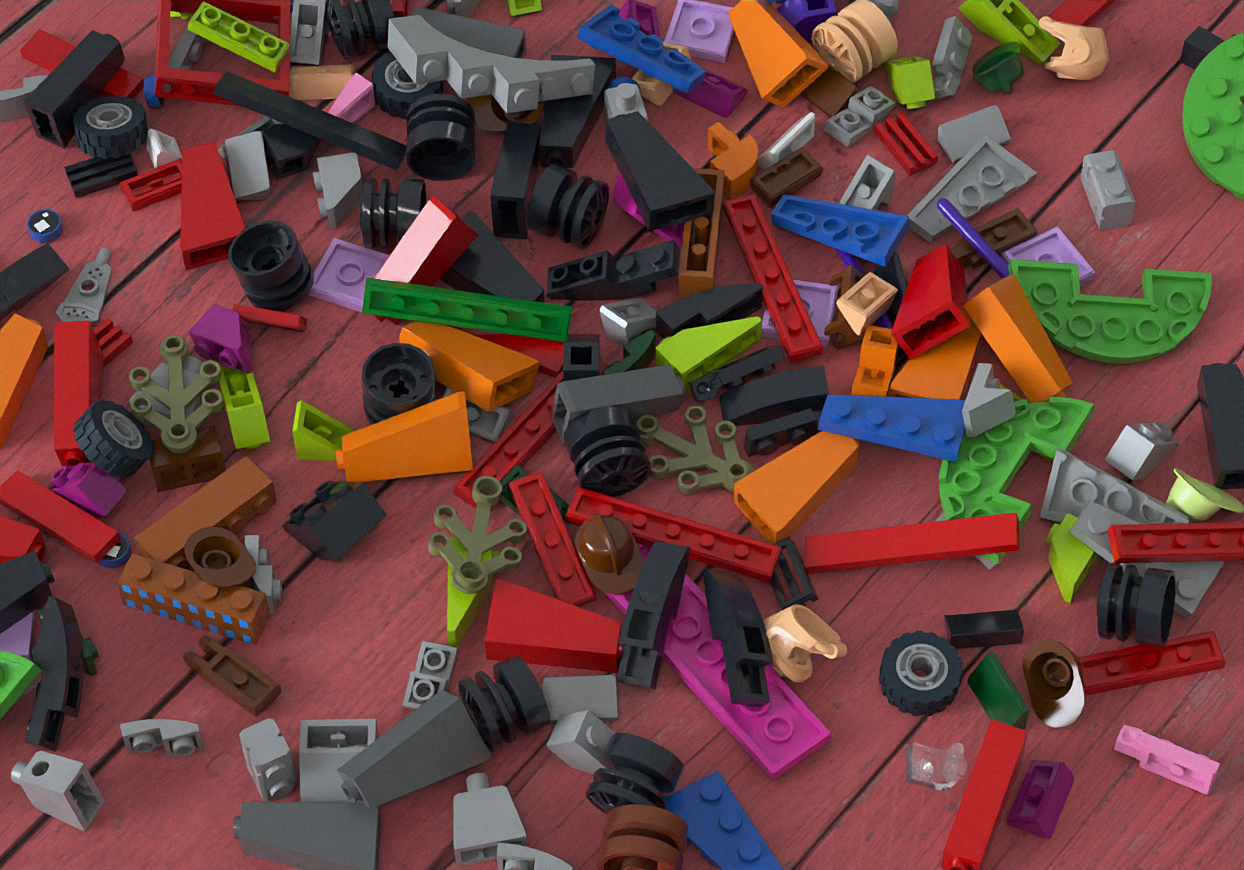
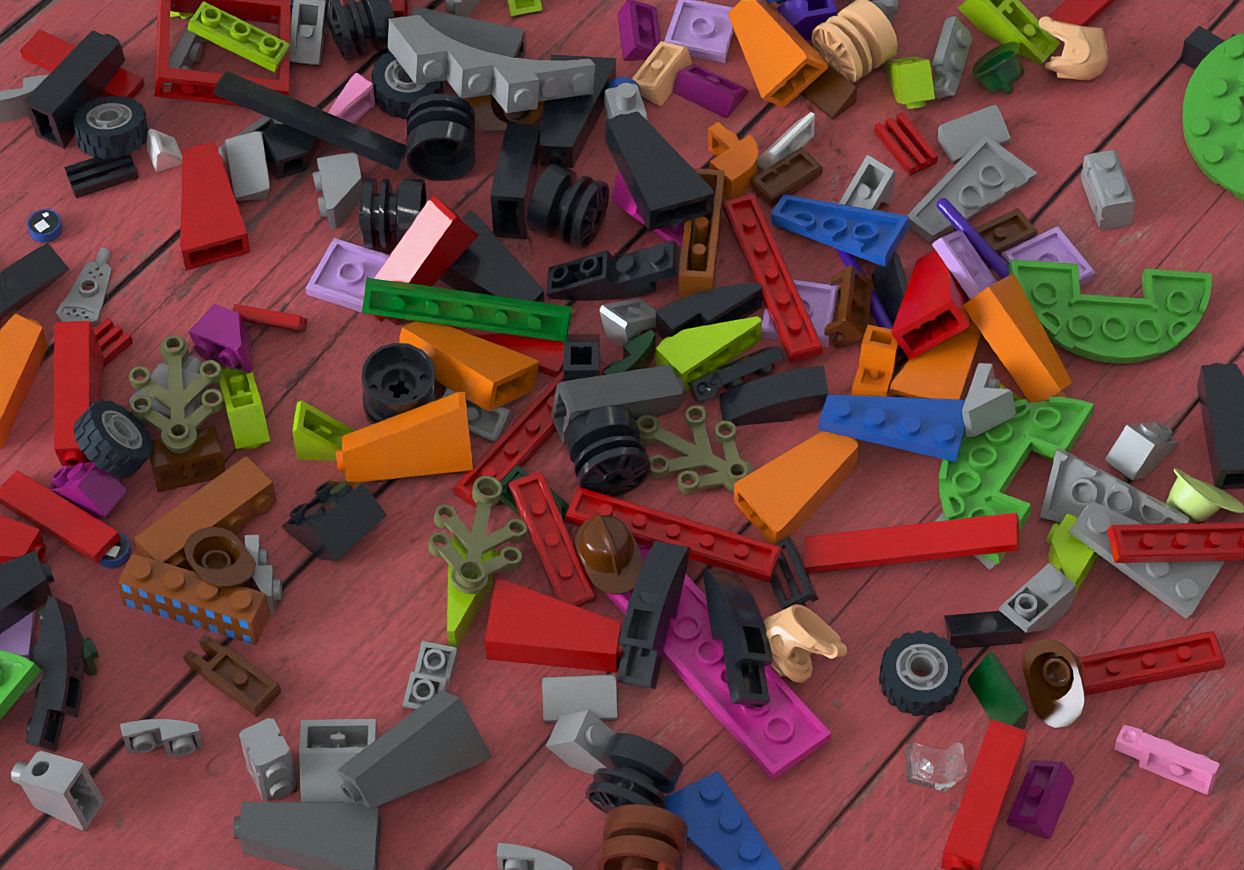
red tile [119,159,182,212] -> none
blue tile [144,75,165,108] -> none
black wheel [228,220,314,311] -> none
light nougat slope [289,64,355,100] -> none
light grey torso [453,773,527,867] -> none
black wheel [458,654,550,752] -> none
blue wing [577,4,706,94] -> none
black hinge [744,408,823,457] -> none
light grey slope [824,86,895,148] -> none
light nougat slope [836,272,898,335] -> none
black wheel [1097,562,1176,648] -> none
none -> lavender tile [932,230,997,300]
none -> light grey slope [999,563,1076,633]

